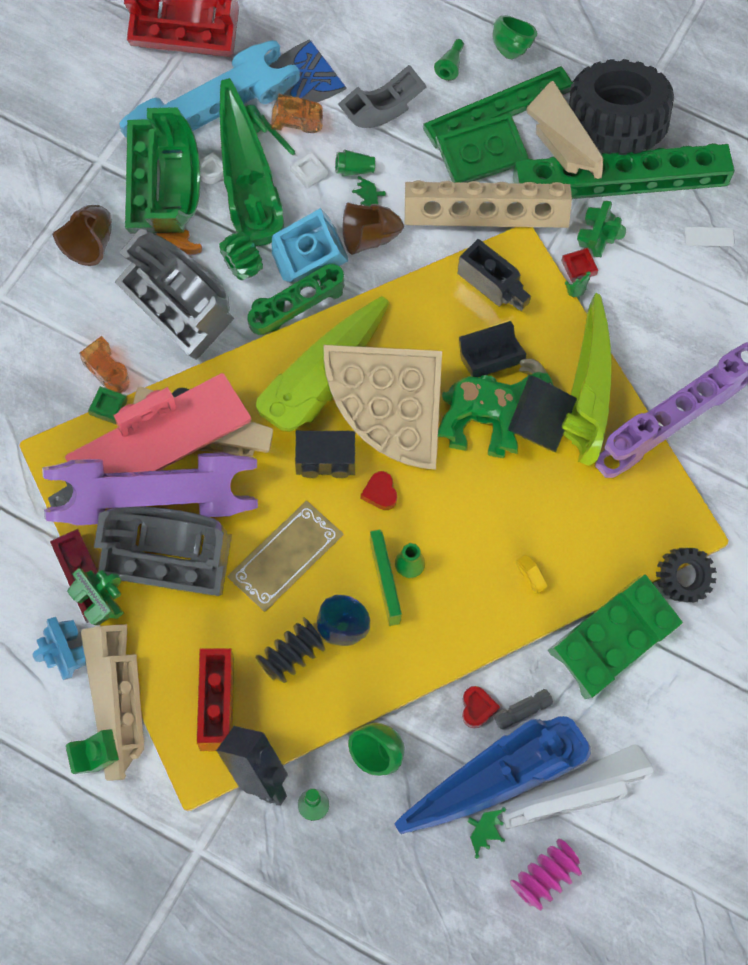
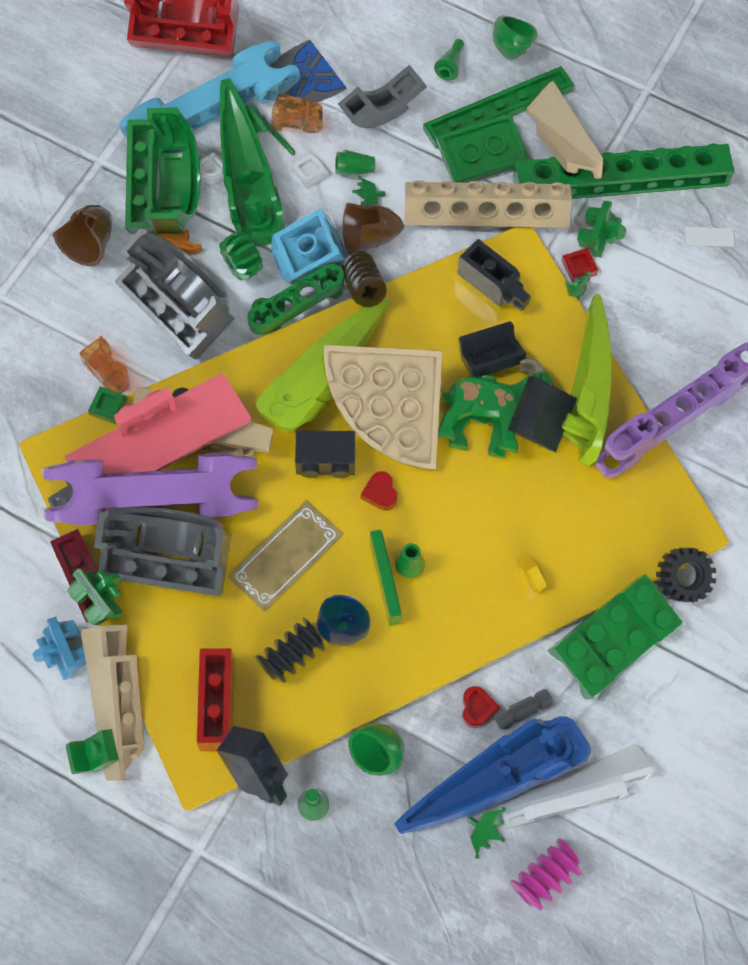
black tyre [569,59,674,155] -> none
none -> dark brown piece [341,251,387,307]

